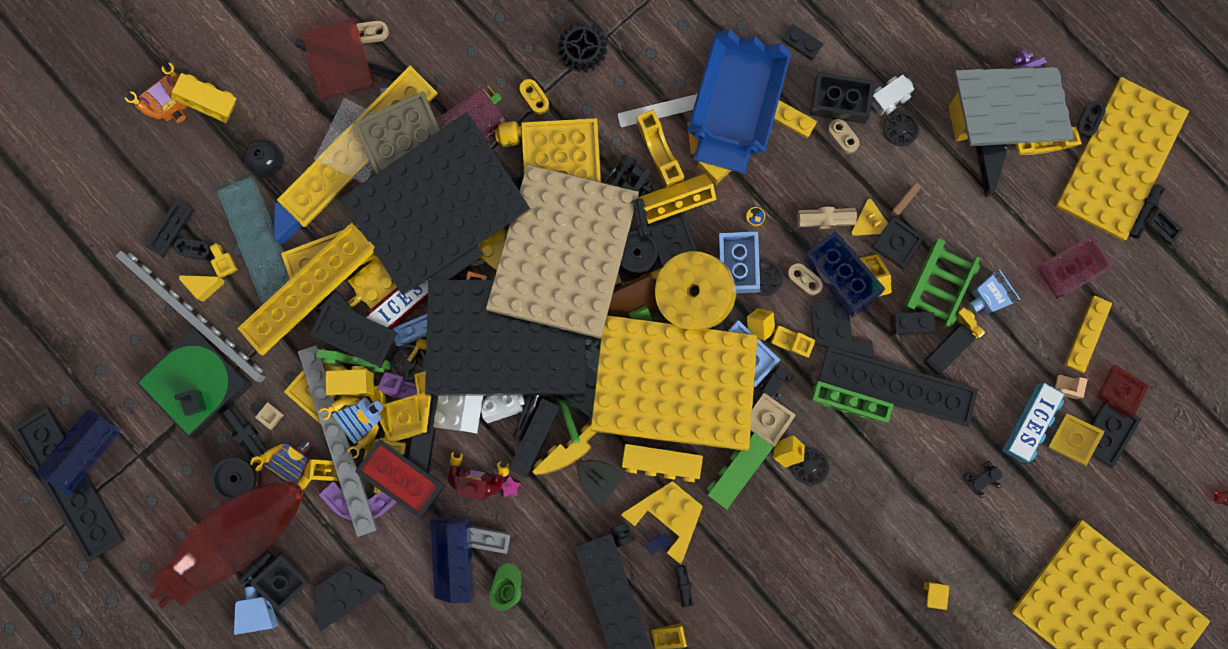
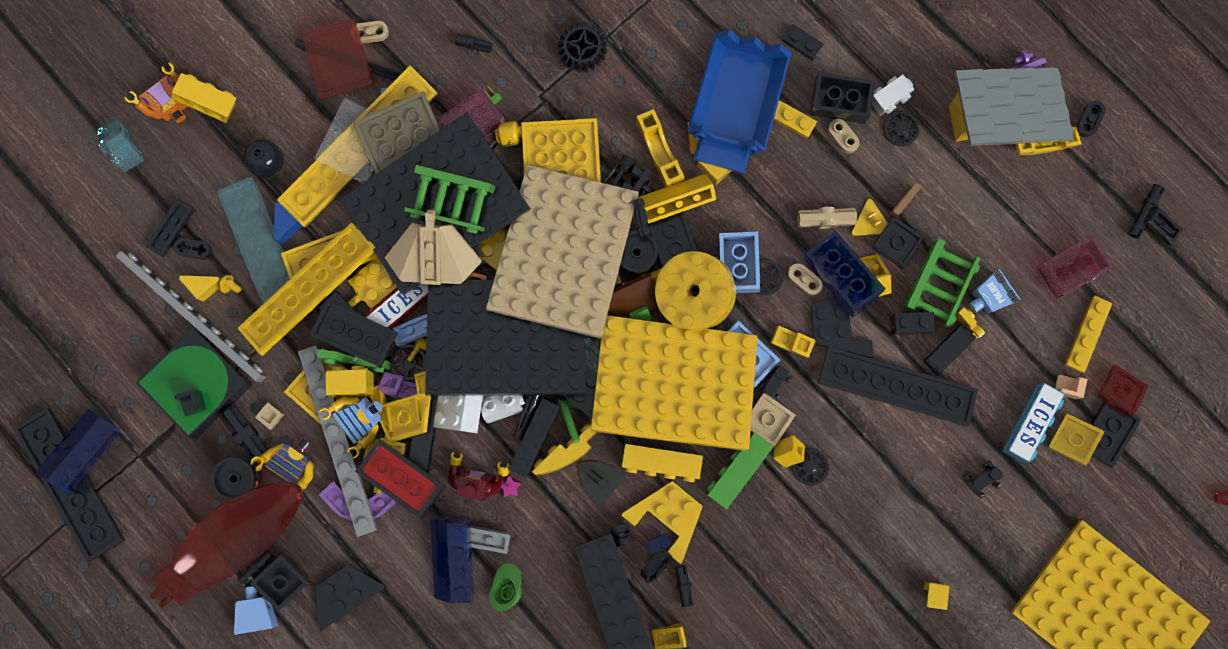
yellow plate [210,243,238,278] -> none
yellow slope [307,459,339,481] -> none
yellow plate [520,79,549,114] -> none
white sticker [618,94,697,127] -> none
tile [746,207,765,227] -> none
yellow panel [747,308,775,341] -> none
bright green brick [809,381,894,424] -> none
black slope [975,144,1007,198] -> none
yellow plate [1055,77,1189,241] -> none
none -> clear light blue brick [97,118,144,173]
none -> yellow plate [219,275,241,293]
none -> tan panel [385,209,482,285]
none -> bright green fence [404,165,495,234]
none -> black axle [455,34,493,53]
none -> black beam [640,548,672,583]

